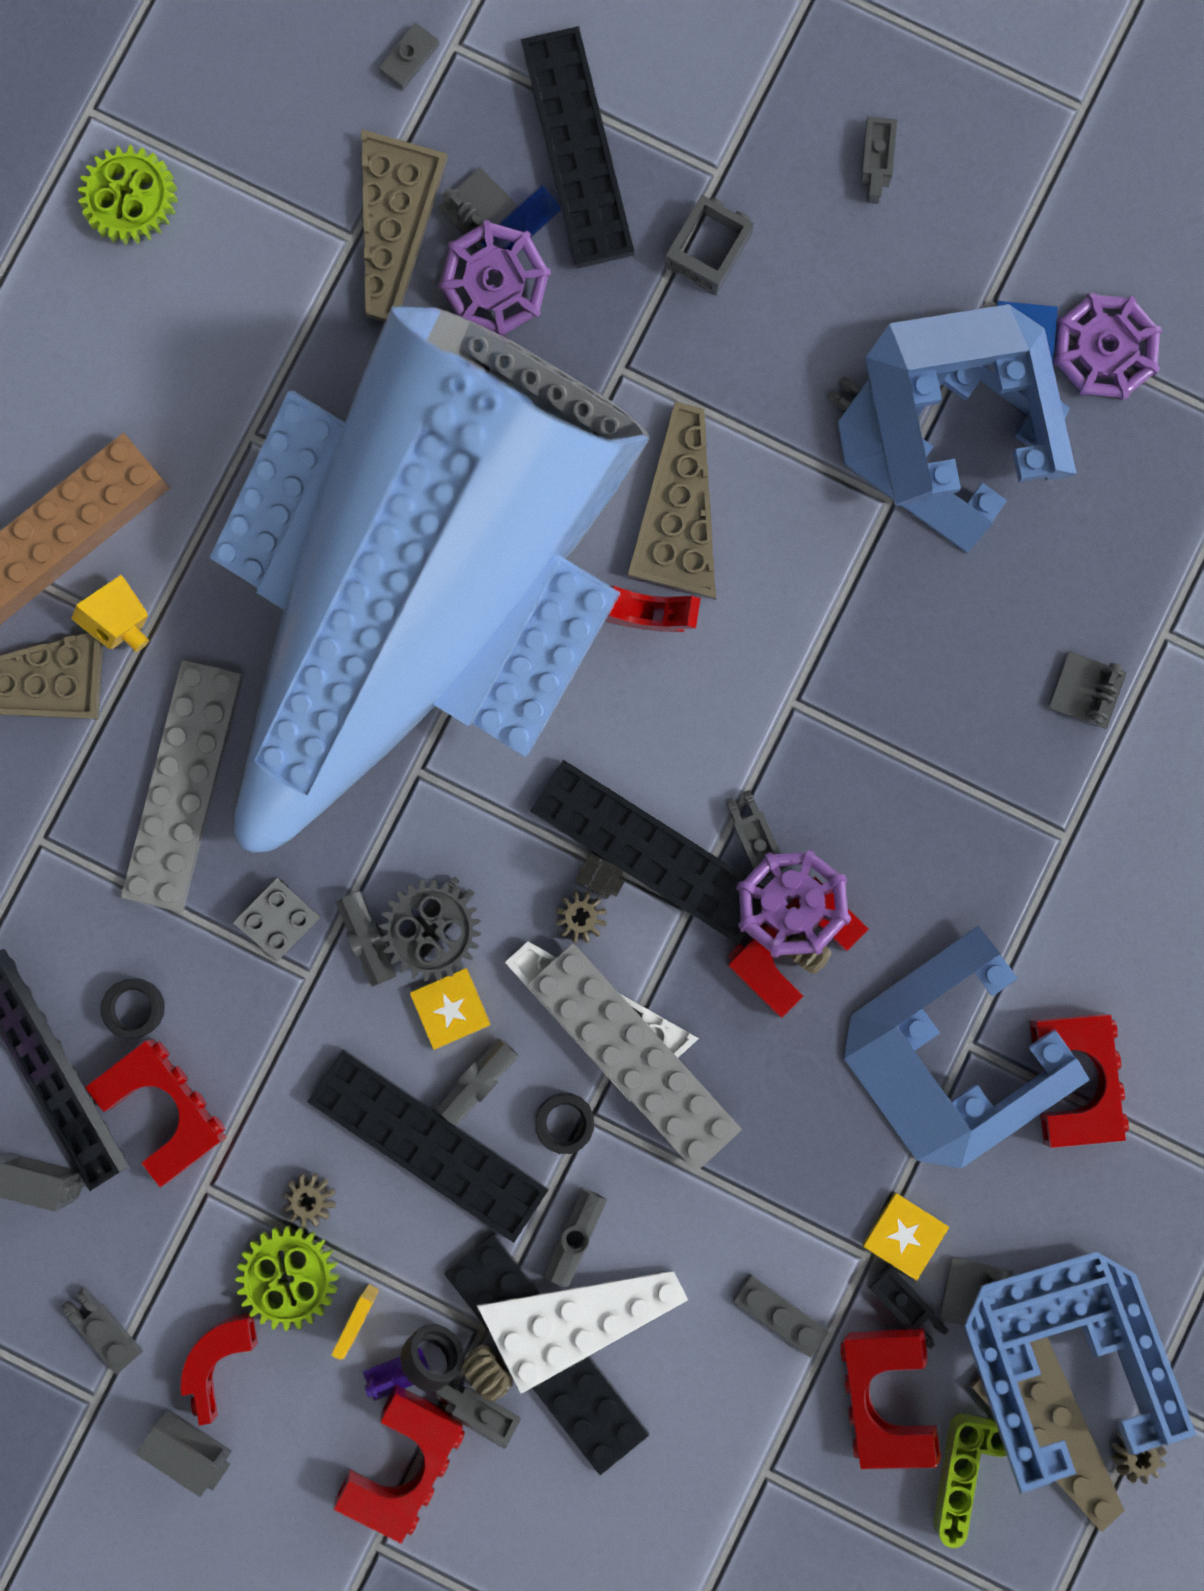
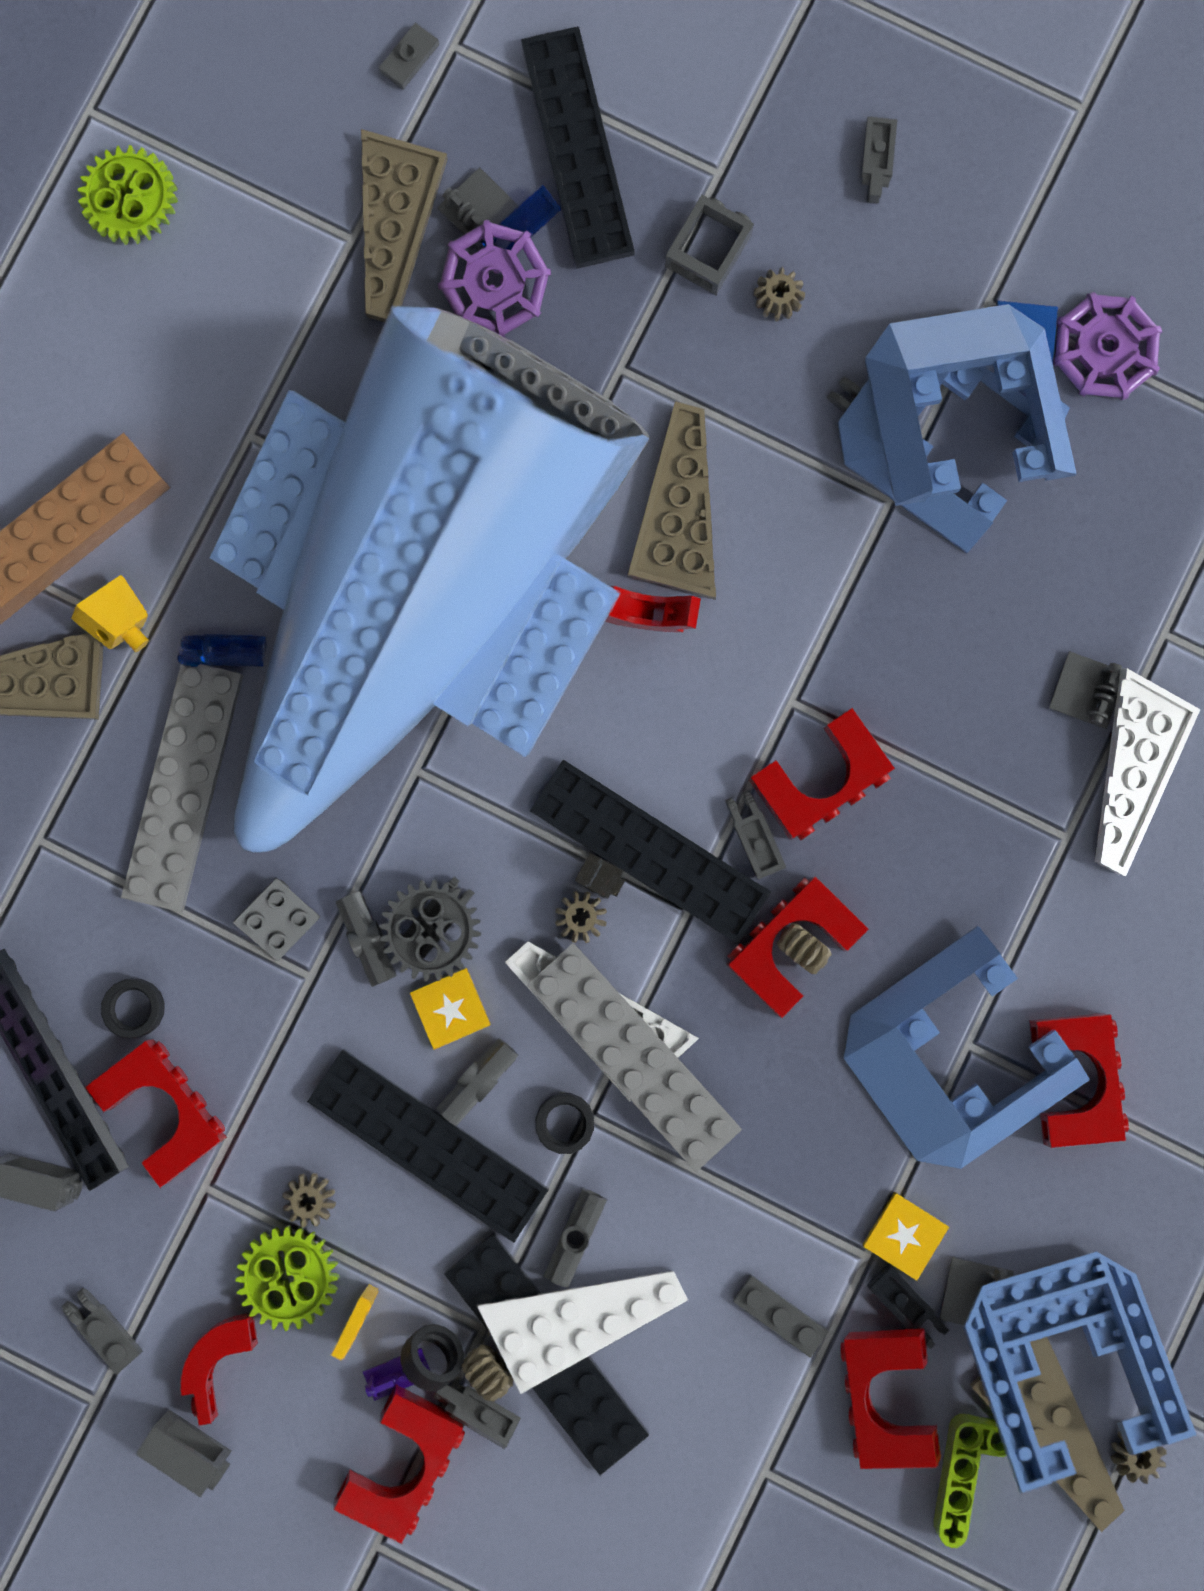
medium lavender plate [736,849,851,958] -> none
none -> clear blue hinge [177,634,267,667]
none -> red arch [749,708,895,841]
none -> dark tan gear [753,267,805,321]
none -> white wing [1095,668,1200,876]

